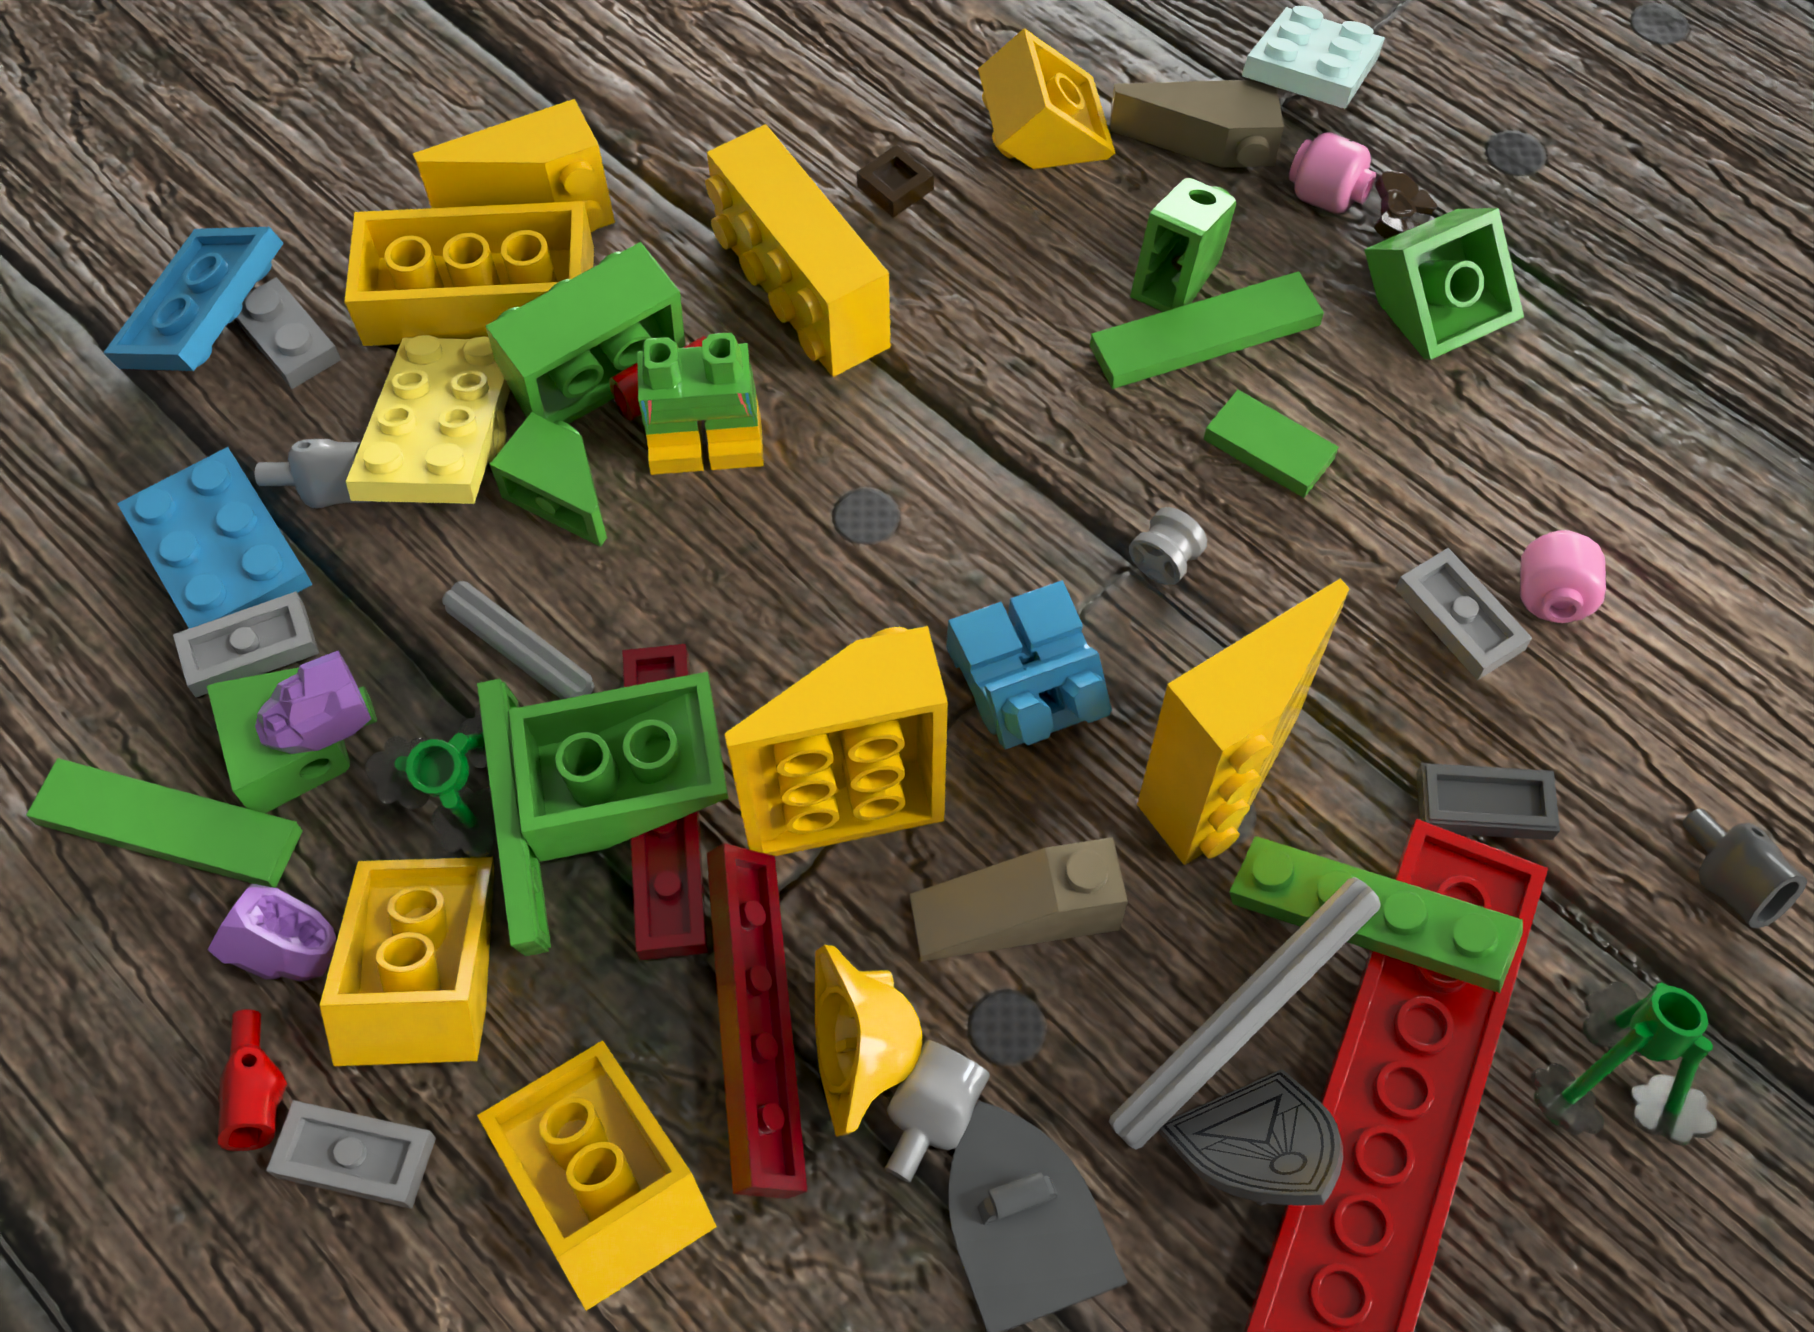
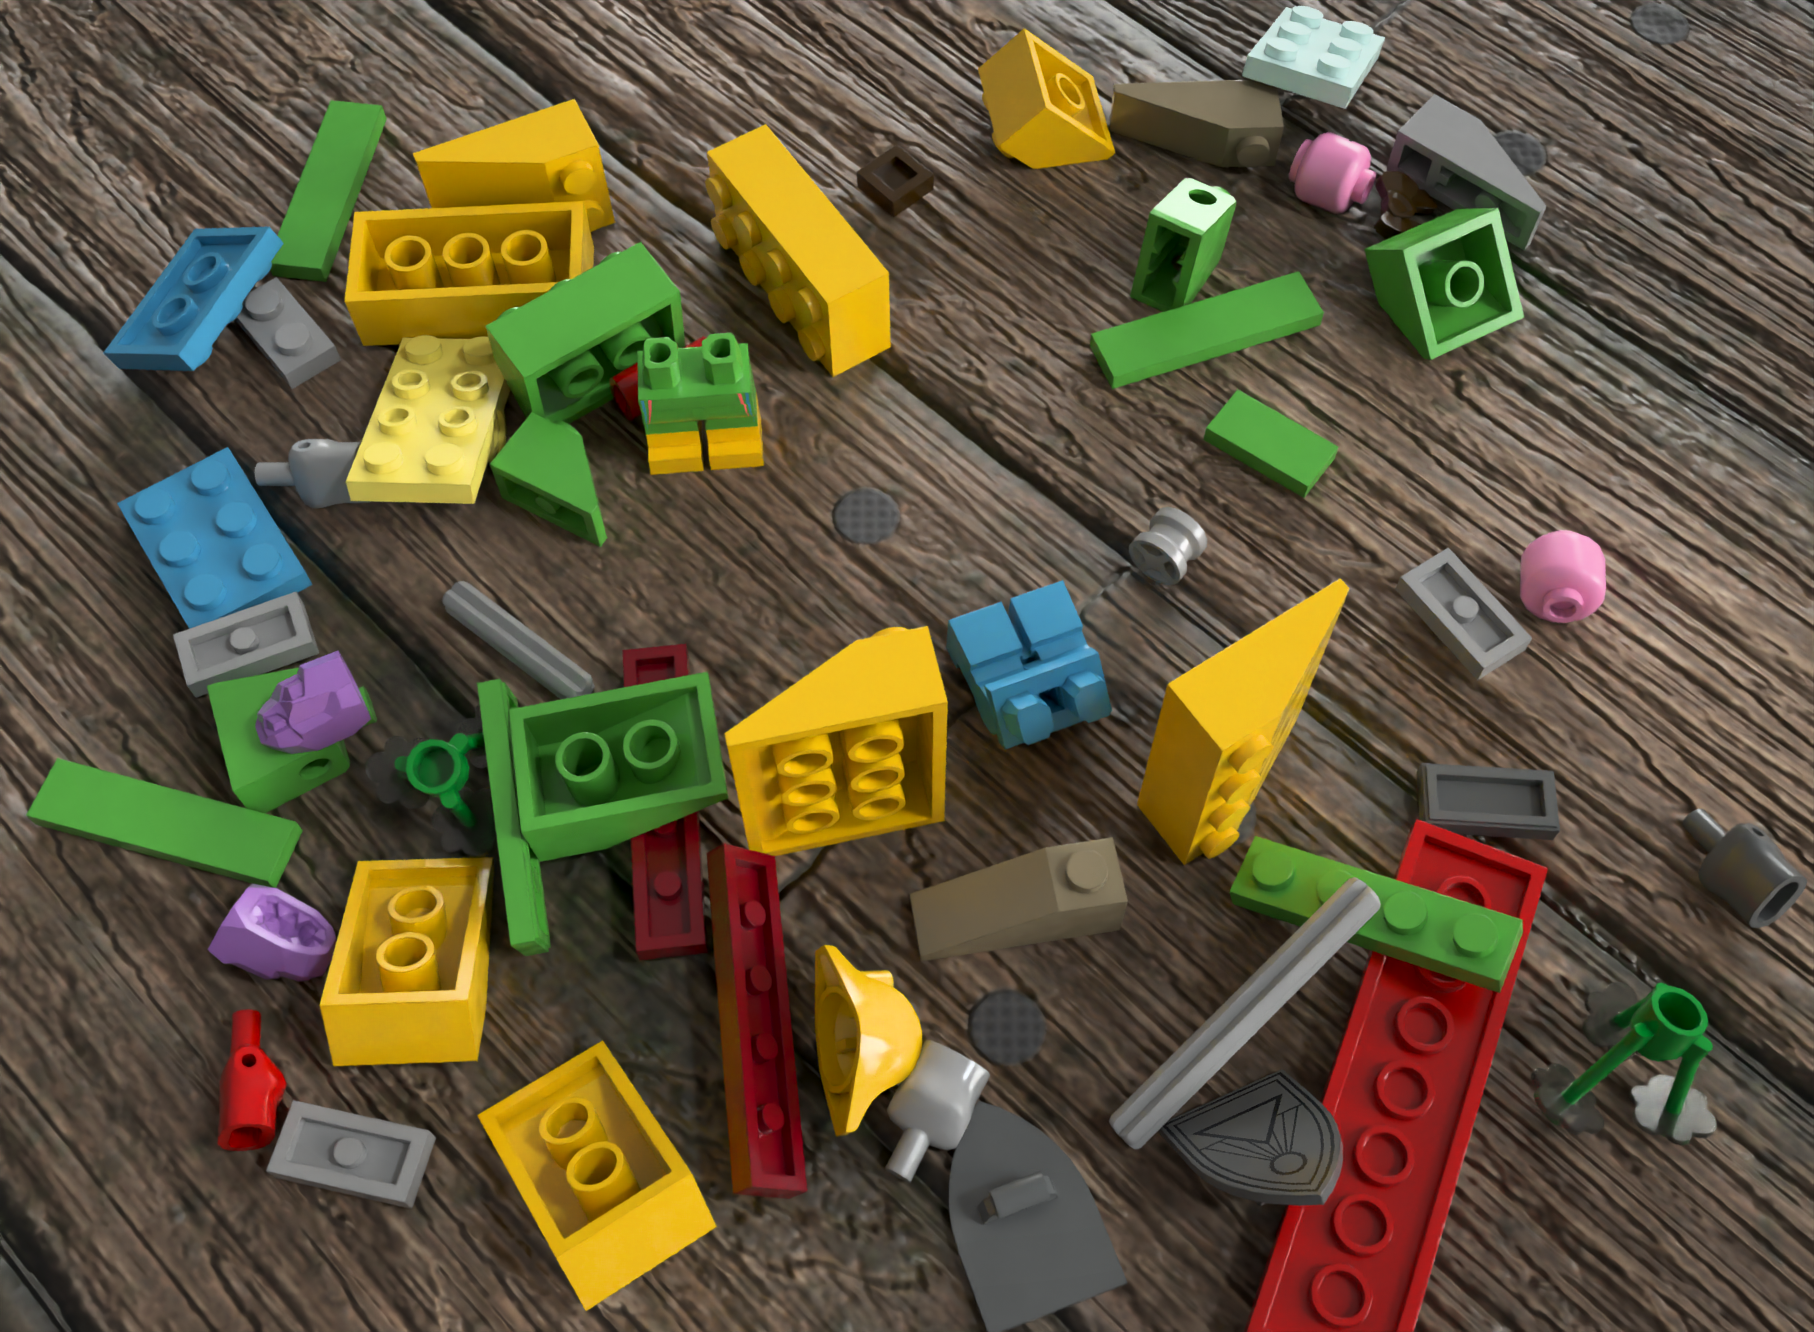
none -> bright green tile [270,100,387,282]
none -> light grey slope [1386,94,1547,251]

